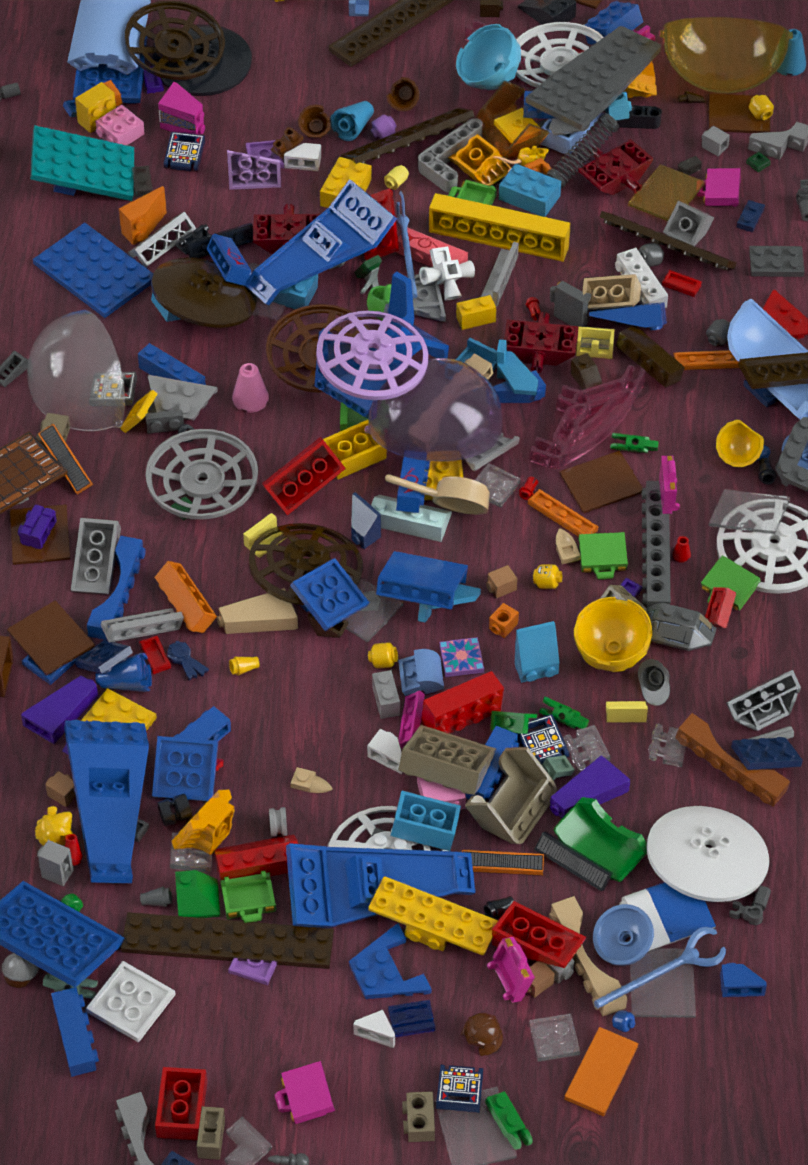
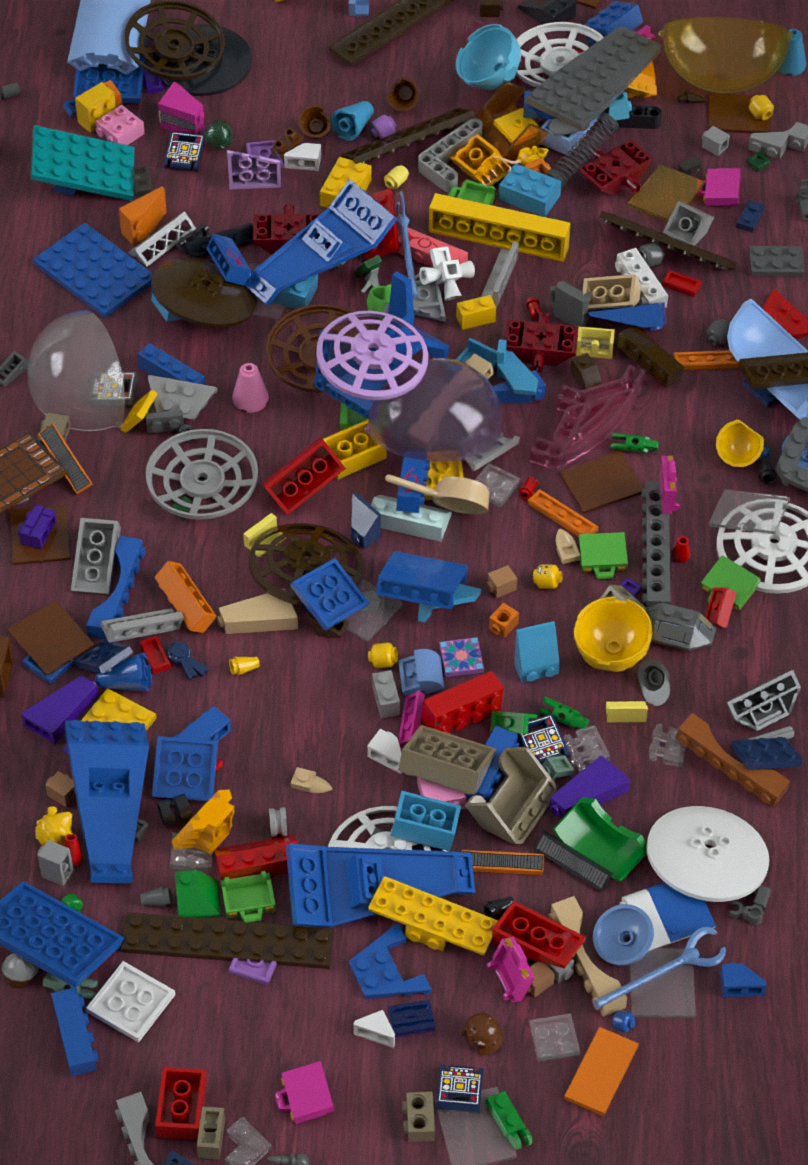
none -> clear green hat [203,120,233,149]

